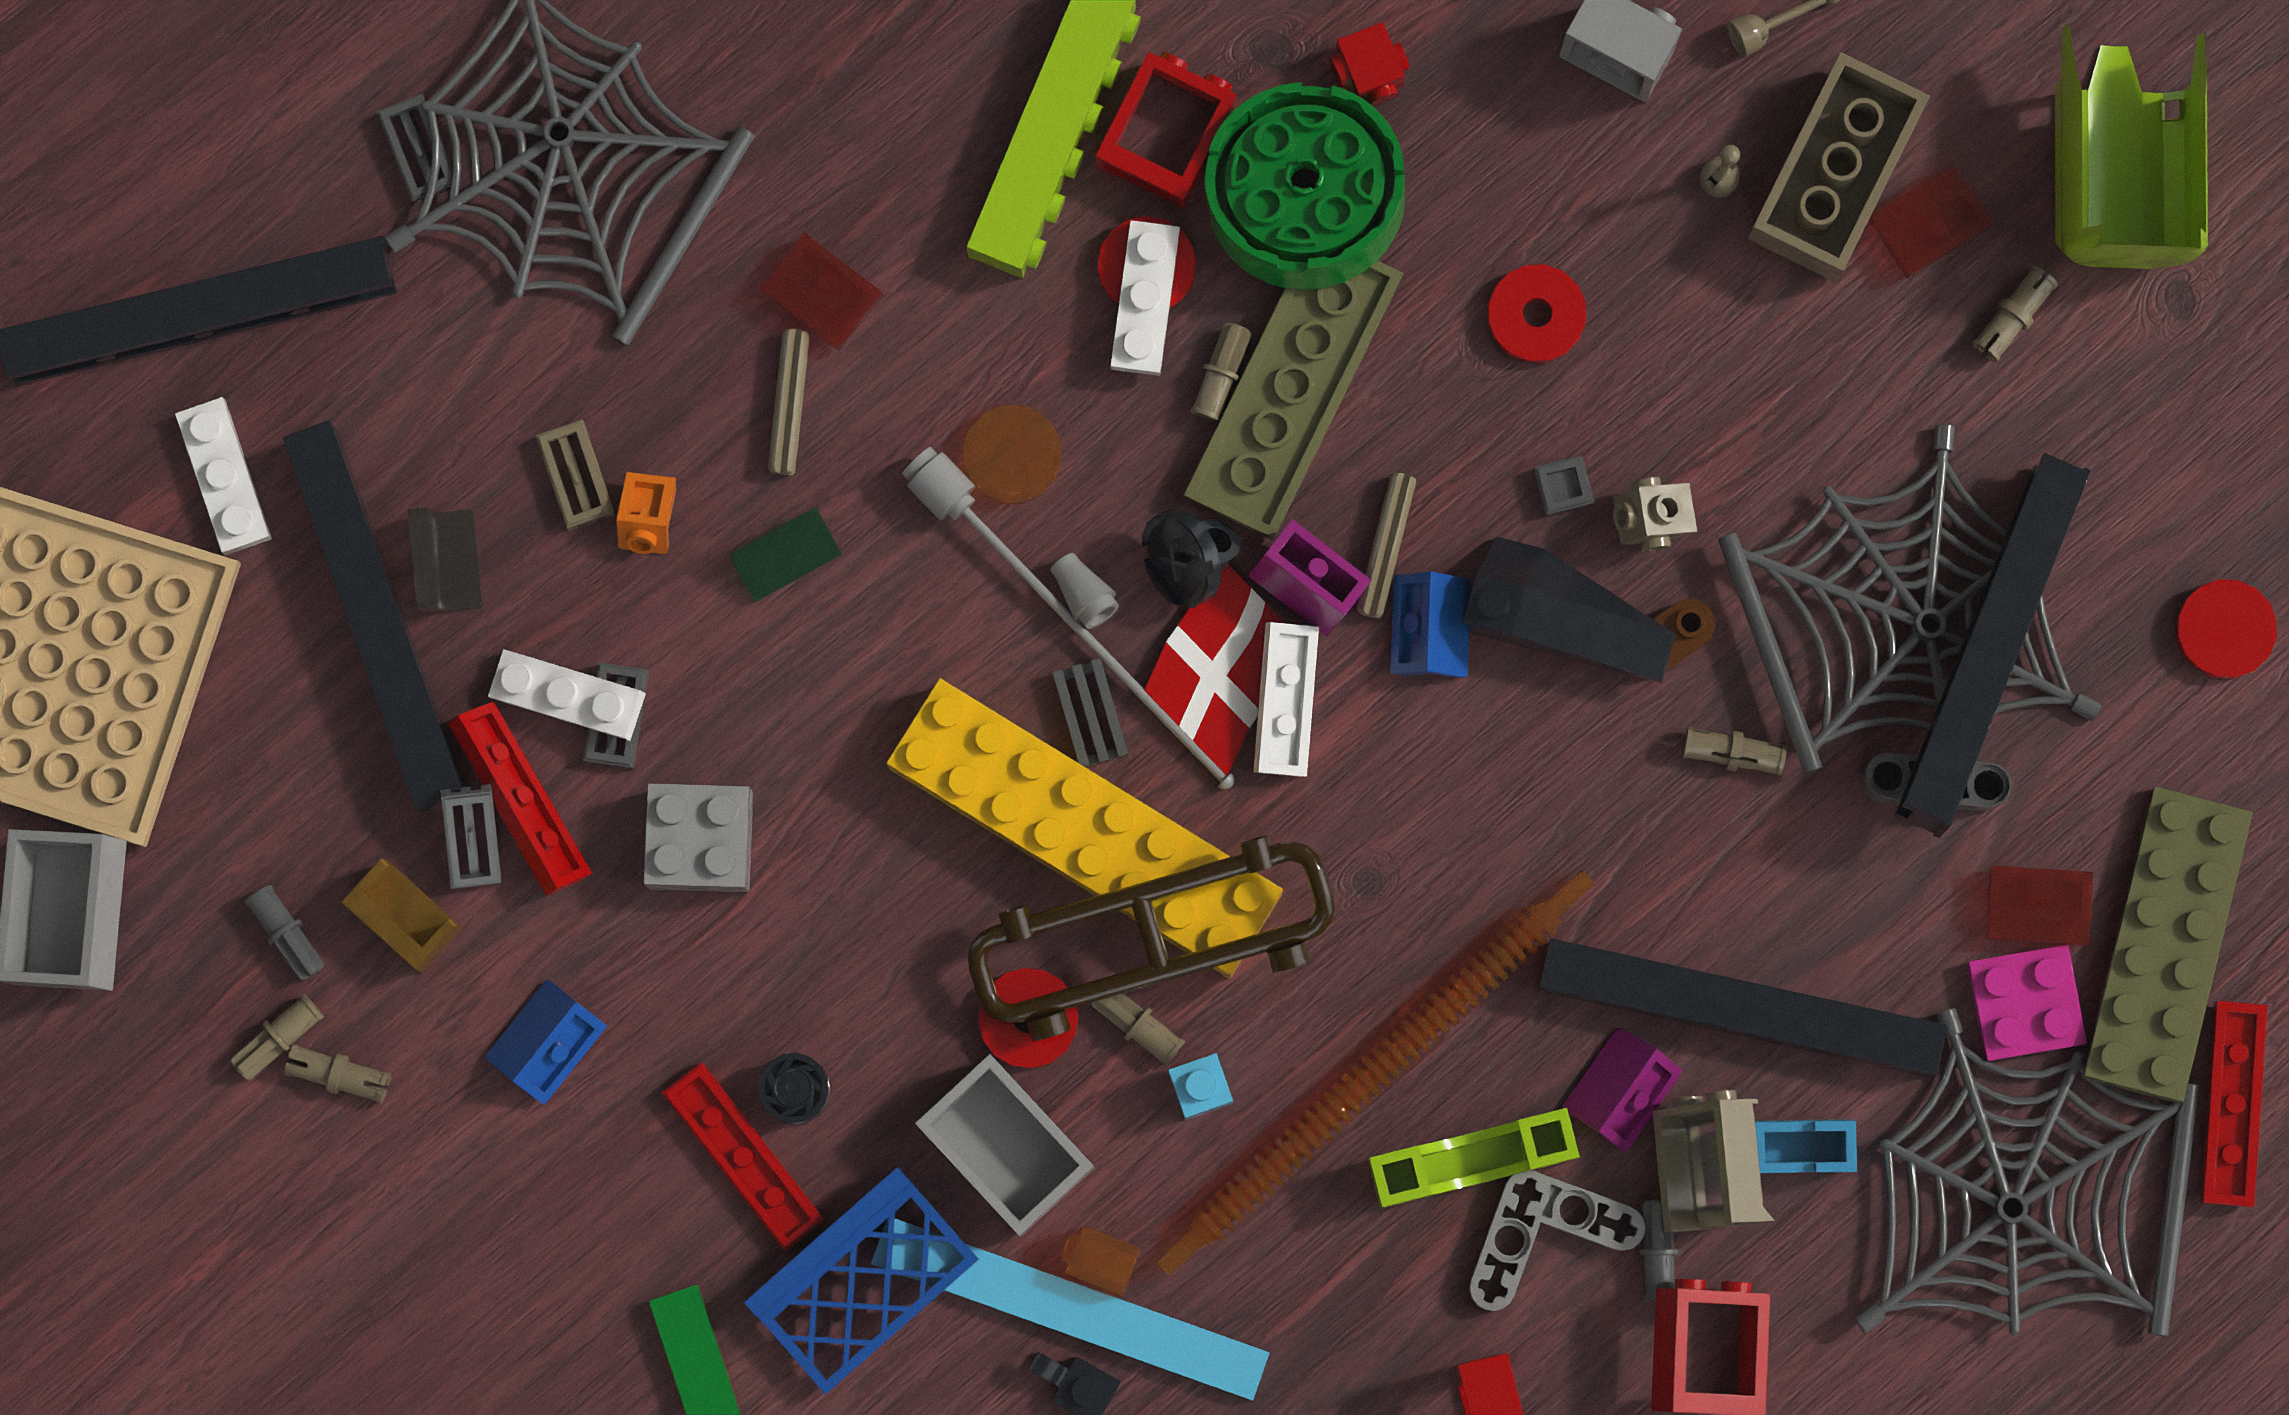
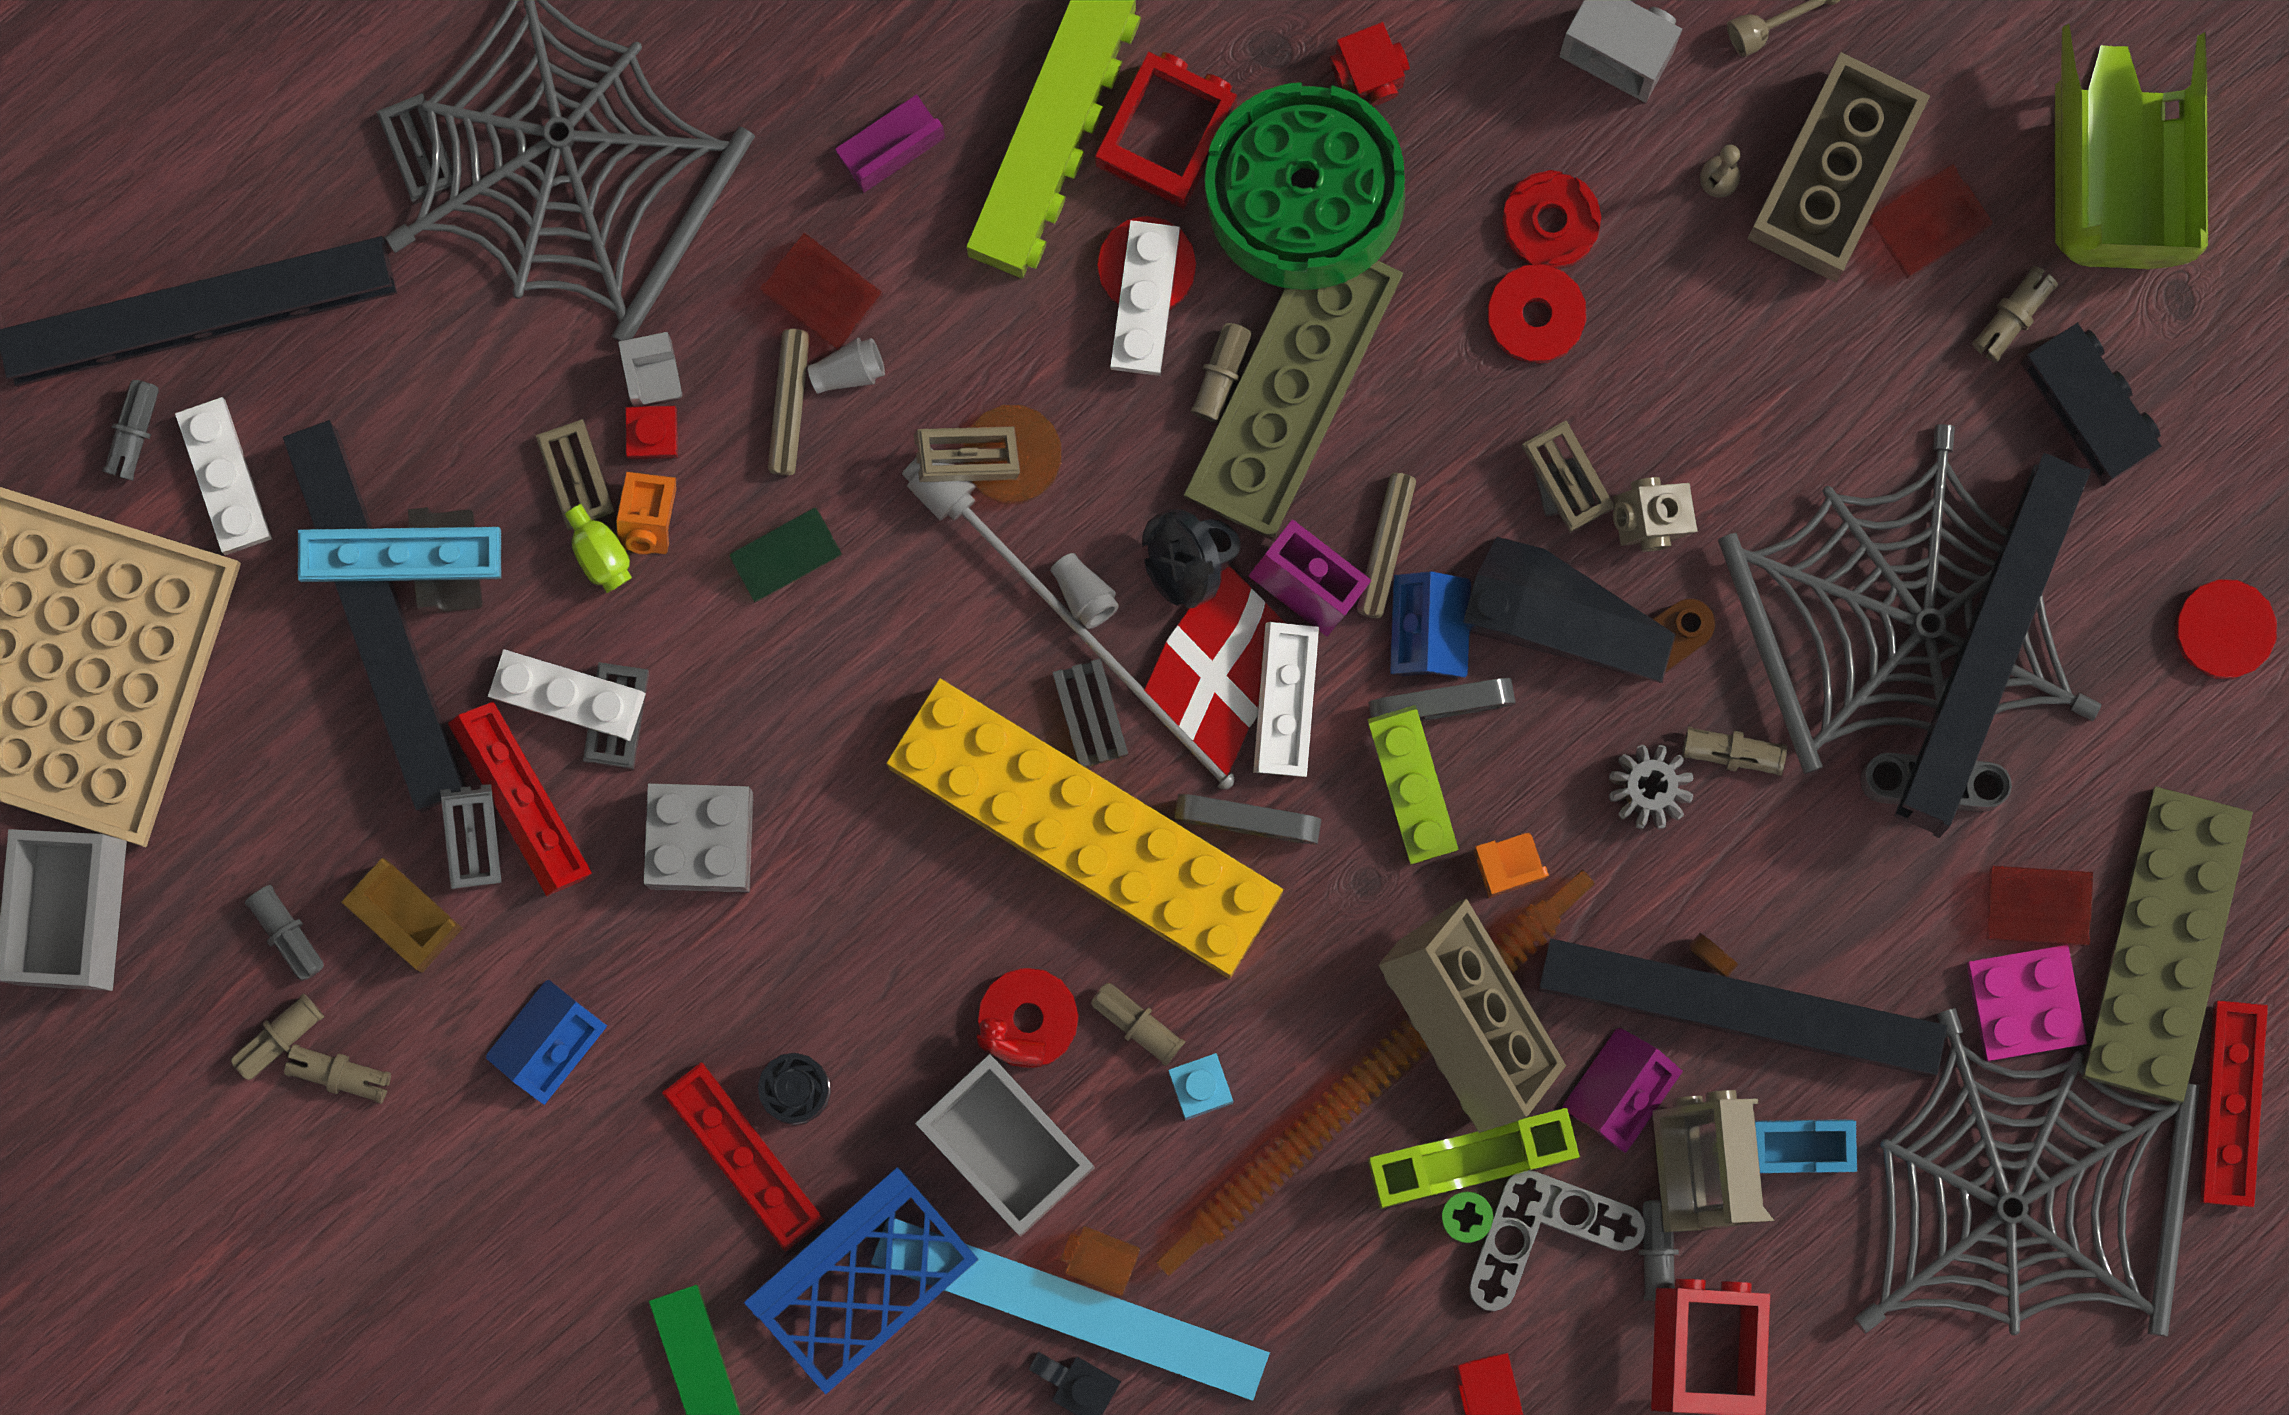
dark brown bar [968,835,1335,1041] -> none
none -> dark grey axle [102,380,159,481]
none -> medium azure tile [298,527,501,582]
none -> lime plant [564,504,632,593]
none -> light grey panel [619,332,682,407]
none -> red plate [626,406,678,459]
none -> light grey cone [808,337,885,394]
none -> magenta panel [835,94,945,193]
none -> dark tan tile [914,427,1020,482]
none -> red arm [976,1018,1046,1067]
none -> dark grey beam [1174,794,1322,845]
none -> lime plate [1367,705,1459,864]
none -> dark grey beam [1368,678,1516,721]
none -> dark tan slope [1378,899,1566,1133]
none -> bright green bush [1442,1192,1493,1243]
none -> orange panel [1473,833,1549,898]
none -> red tile [1502,170,1602,269]
none -> dark tan tile [1522,421,1615,533]
none -> light grey gear [1609,745,1694,830]
none -> reddish brown tile [1689,932,1739,977]
none -> black brick [2021,322,2162,486]

